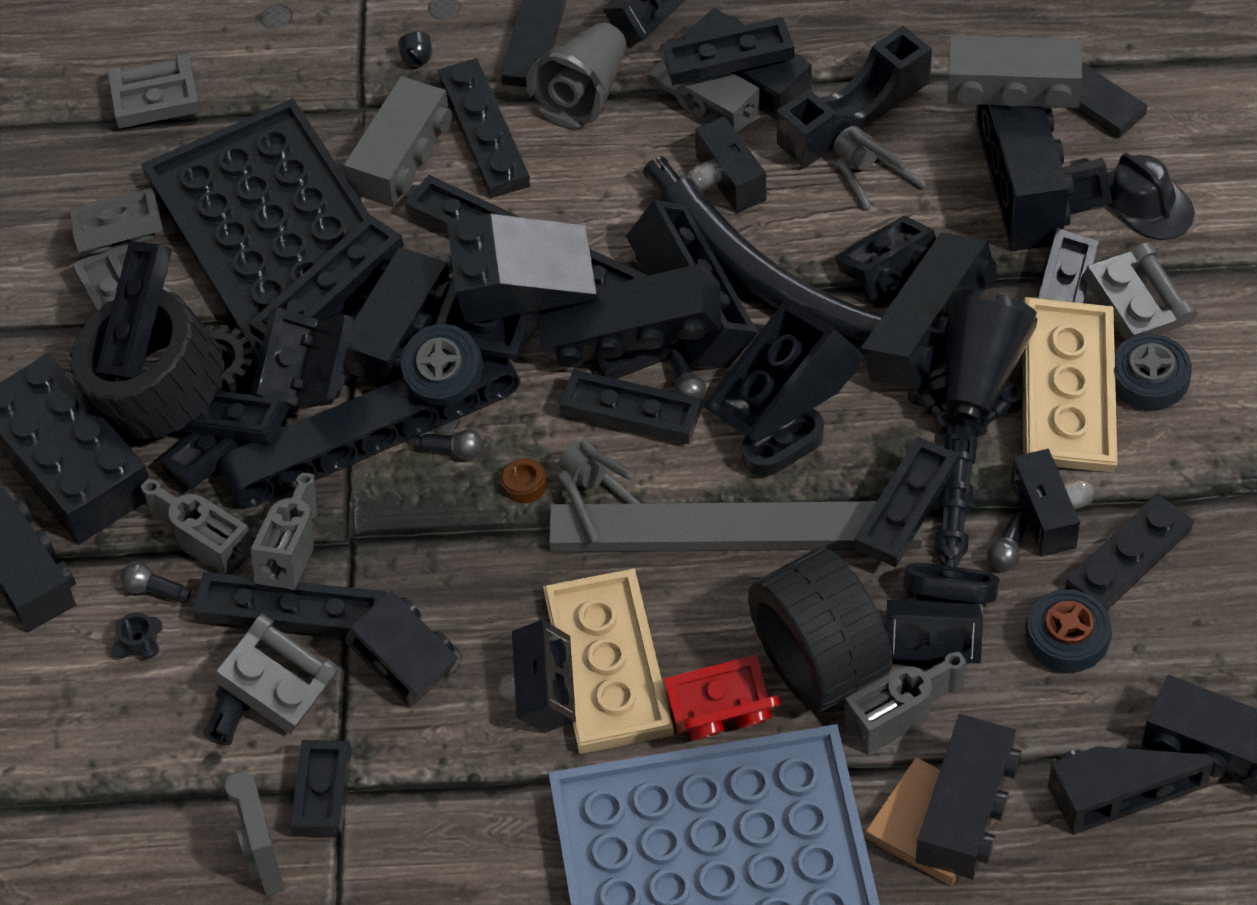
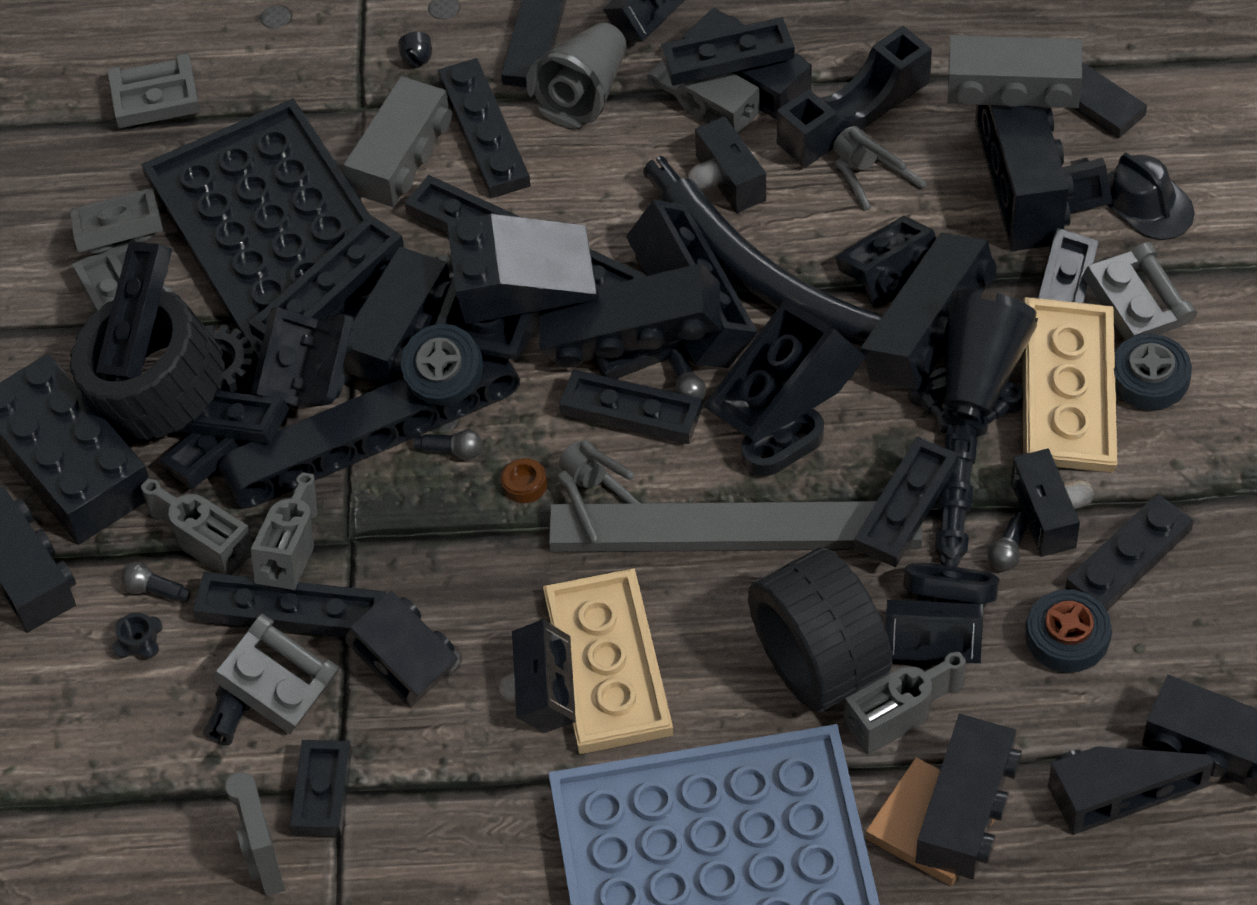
red bracket [662,654,780,741] -> none

